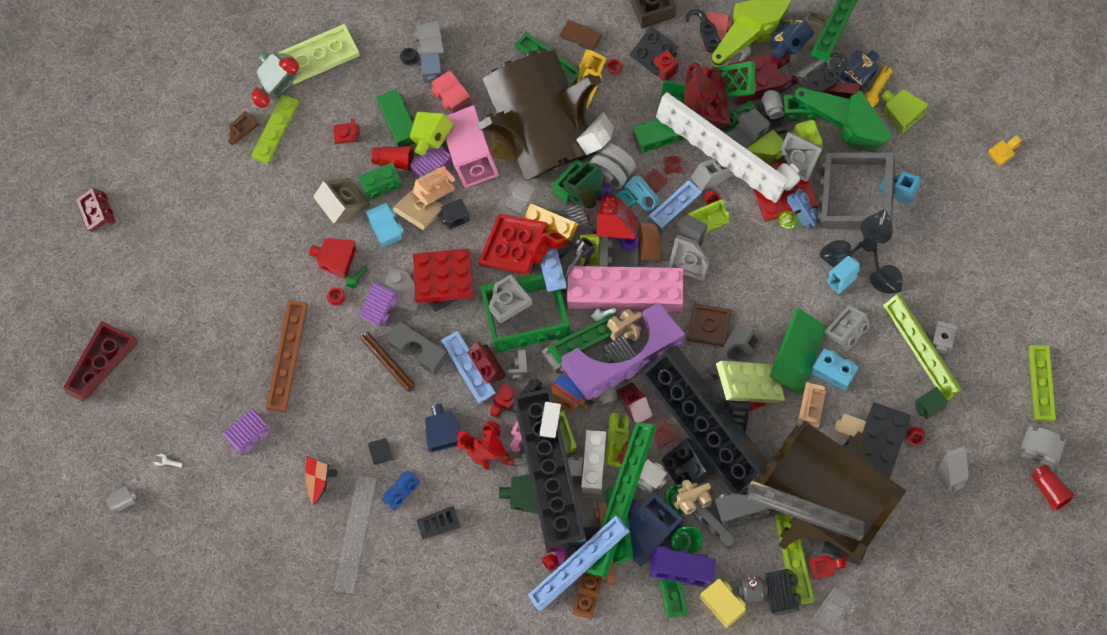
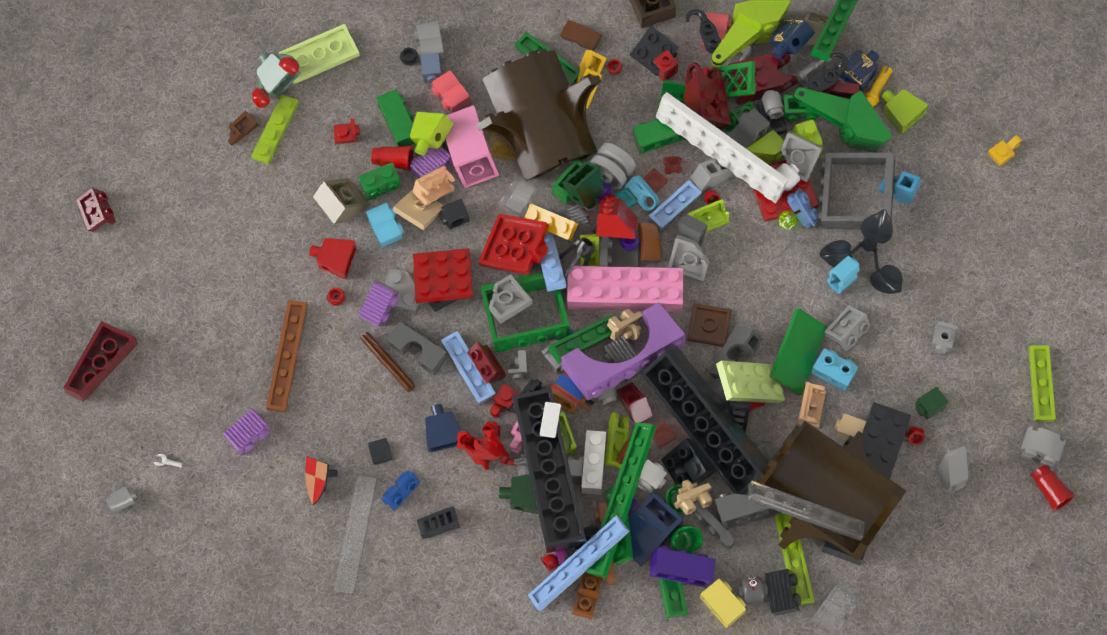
green hand [345,266,368,288] -> none
red plate [542,230,568,249] -> none
white slope [577,112,614,155] -> none
light aqua hand [591,308,616,322] -> none
red plate [809,555,847,580] -> none
lime tile [883,294,962,400] -> none

